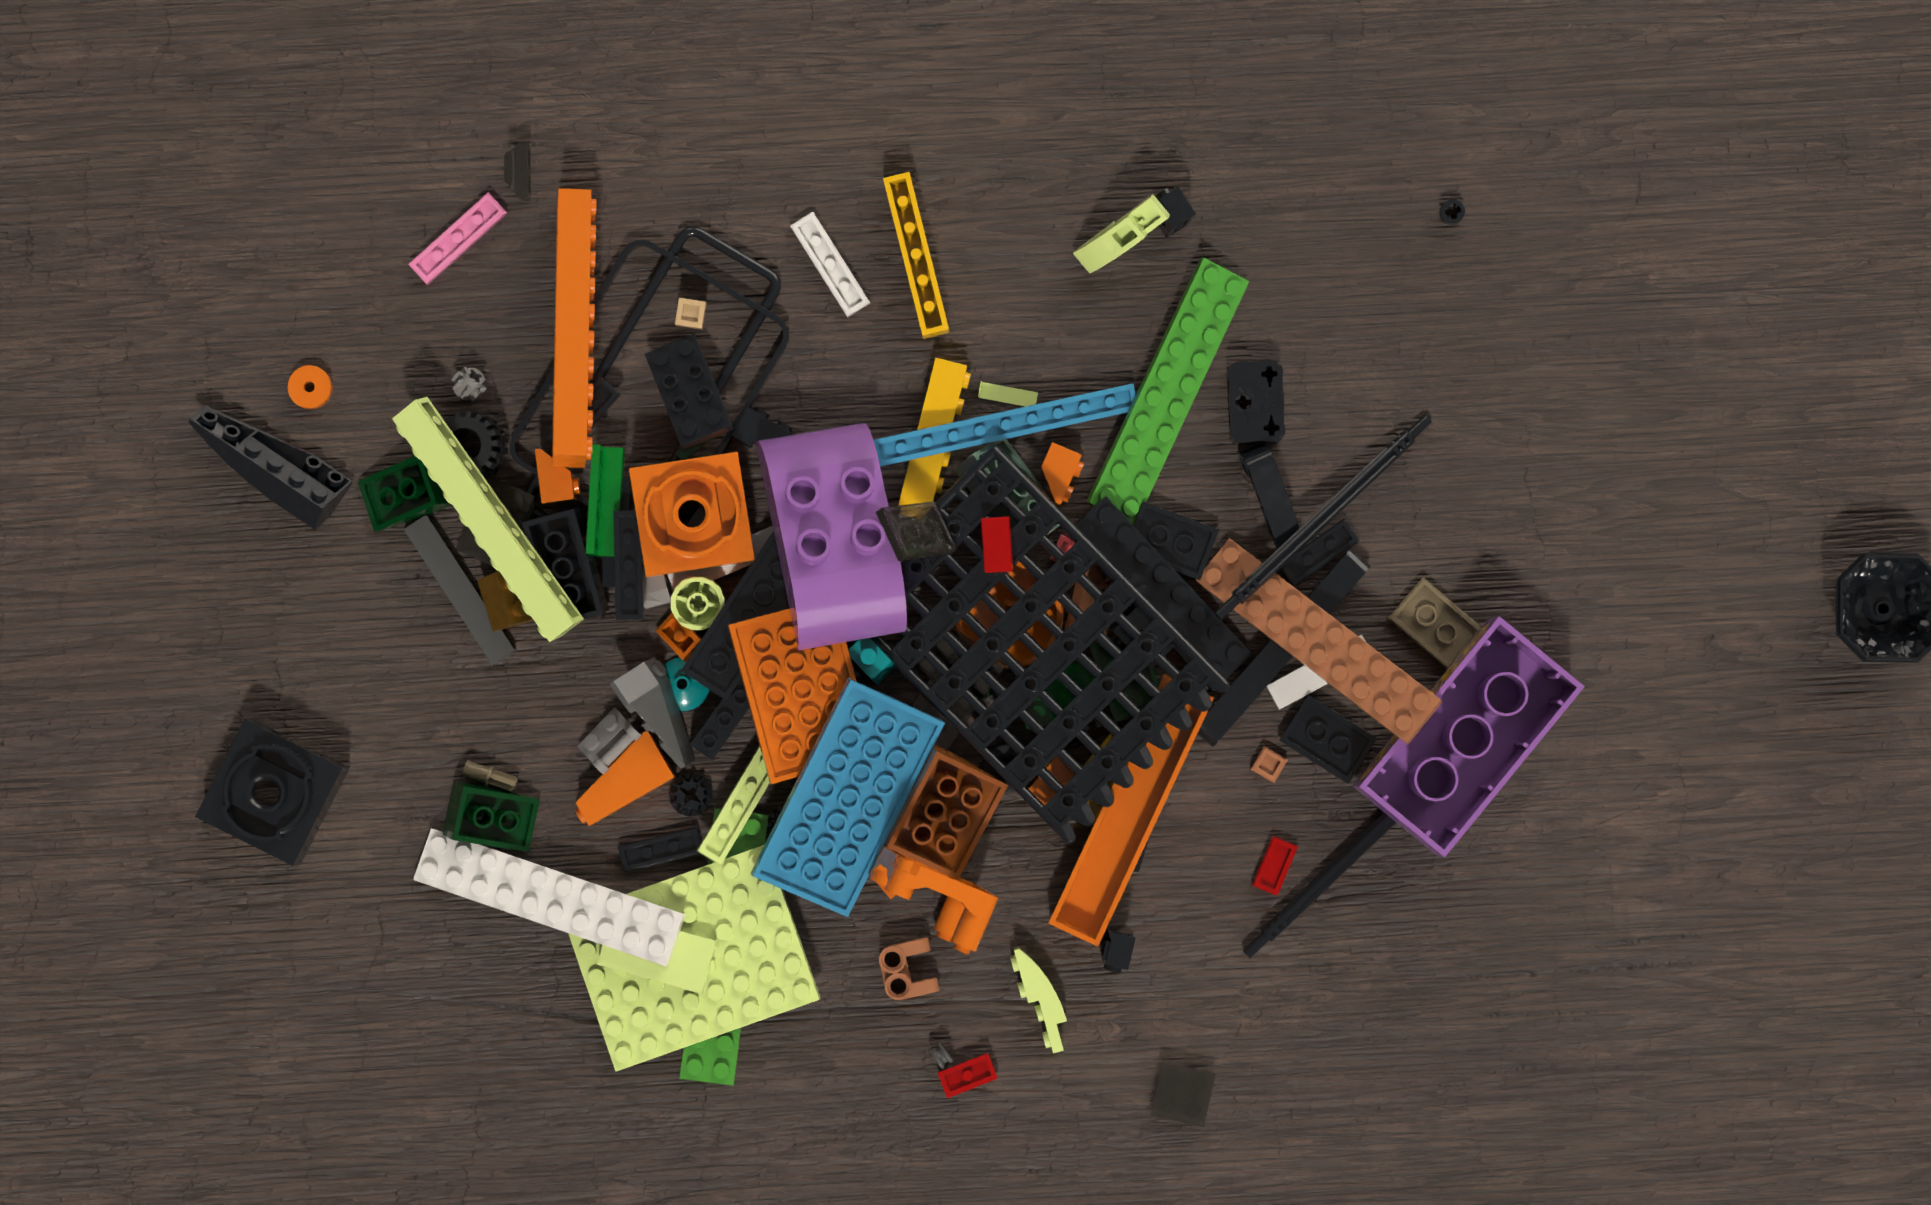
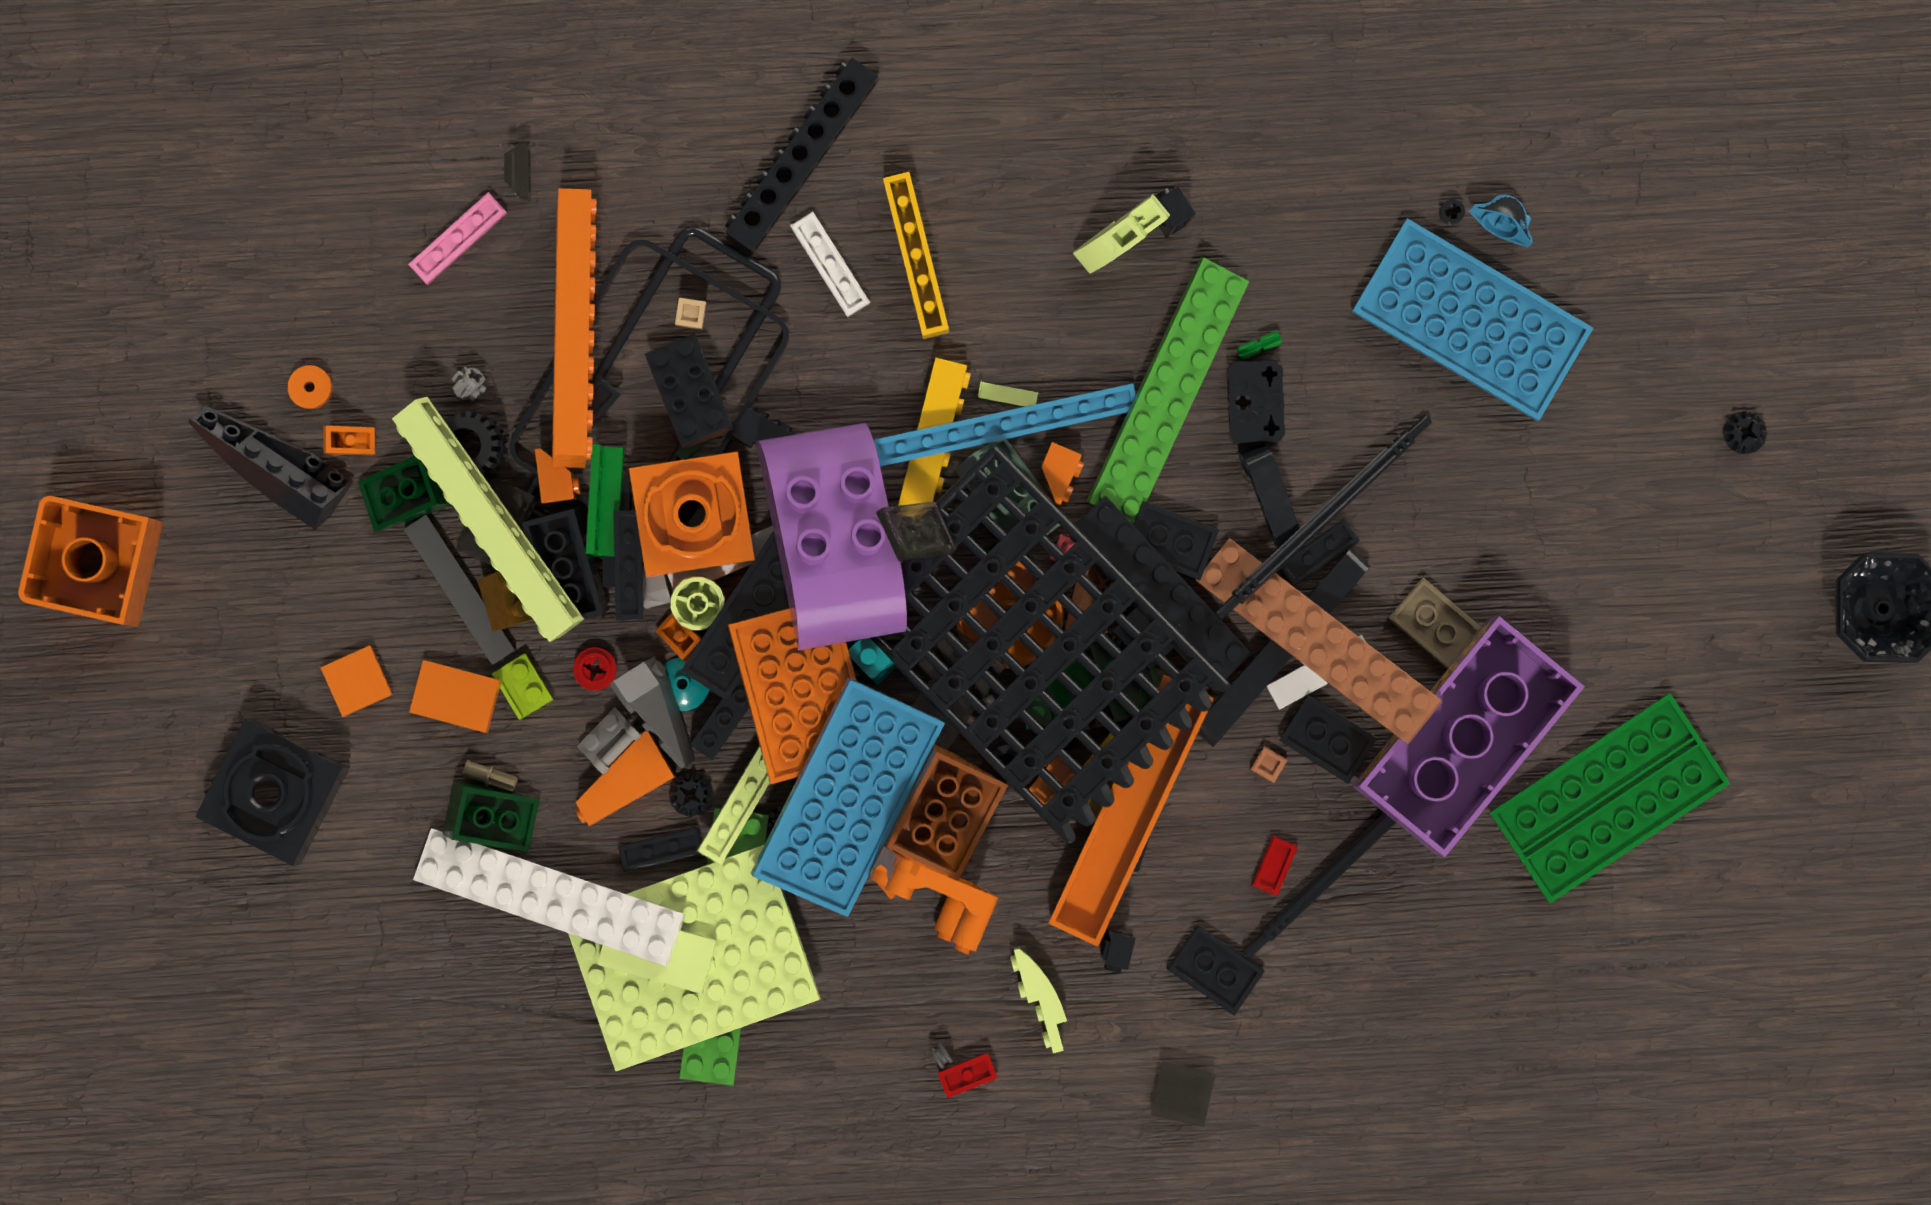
nougat piece [879,937,940,1000] -> none
red tile [981,516,1013,573] -> none
none -> orange piece [18,496,163,627]
none -> orange tile [320,645,393,717]
none -> orange slope [323,426,375,456]
none -> orange tile [409,660,502,733]
none -> lime plate [491,653,554,720]
none -> red gear [573,647,617,691]
none -> black brick [725,57,879,254]
none -> black tile [1167,924,1265,1016]
none -> green piece [1236,331,1282,361]
none -> dark azure plate [1352,218,1593,422]
none -> dark azure hat [1469,195,1533,248]
none -> green plate [1488,693,1731,904]
none -> black gear [1723,411,1768,454]

